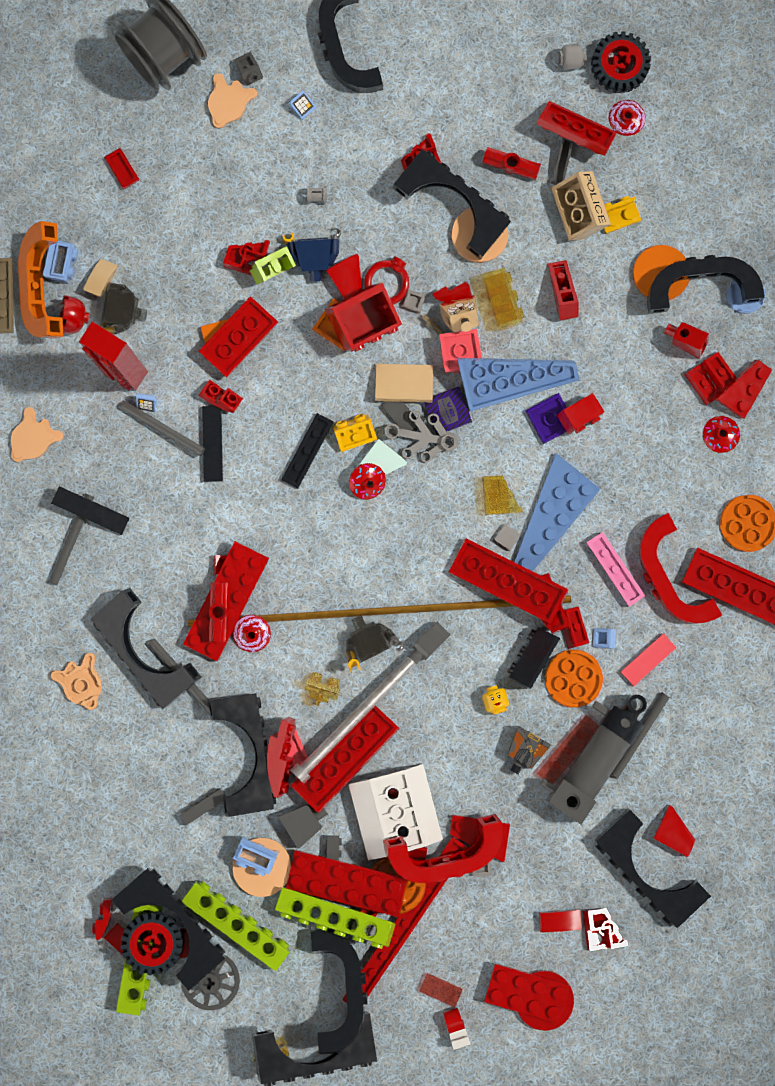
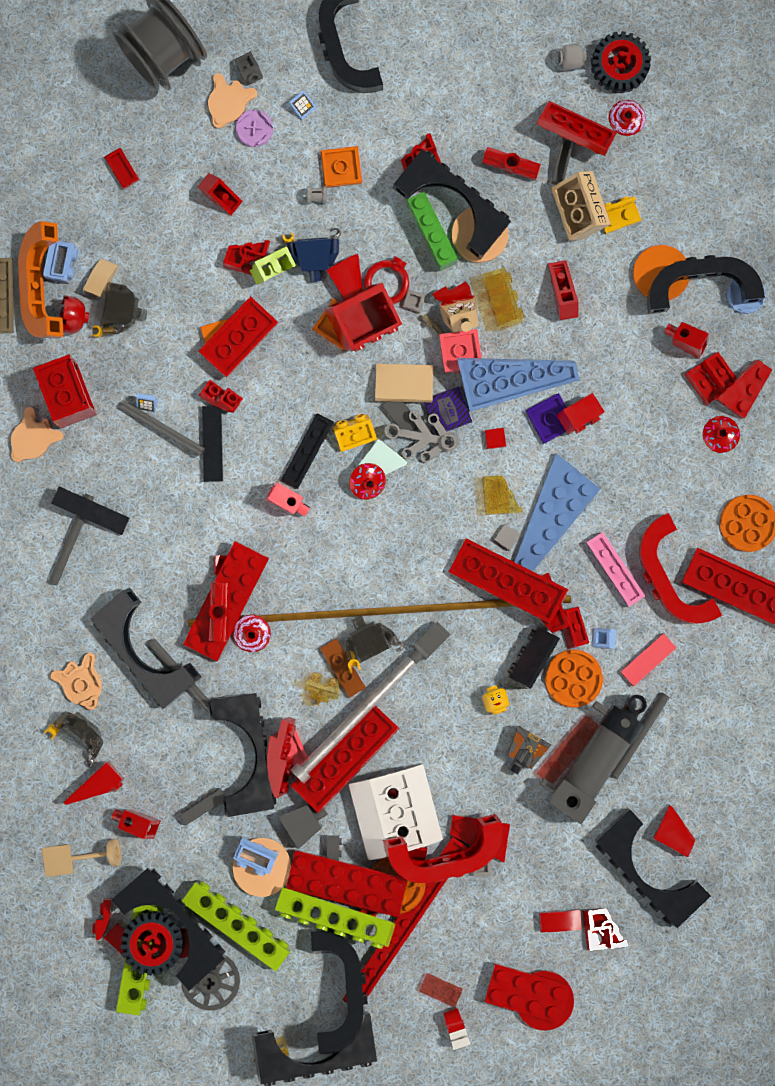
red brick [79,321,148,391] -> none
none -> red container [33,354,97,429]
none -> tan piece [42,839,122,877]
none -> clear smoke torso [44,711,103,768]
none -> red slope [63,762,125,805]
none -> red torso [112,809,161,839]
none -> red slope [197,173,243,216]
none -> lavender tile [236,110,273,147]
none -> coral torso [265,482,310,517]
none -> dark orange plate [320,638,366,698]
none -> orange tile [321,146,362,188]
none -> bright green brick [407,192,458,271]
none -> red tile [485,428,506,450]

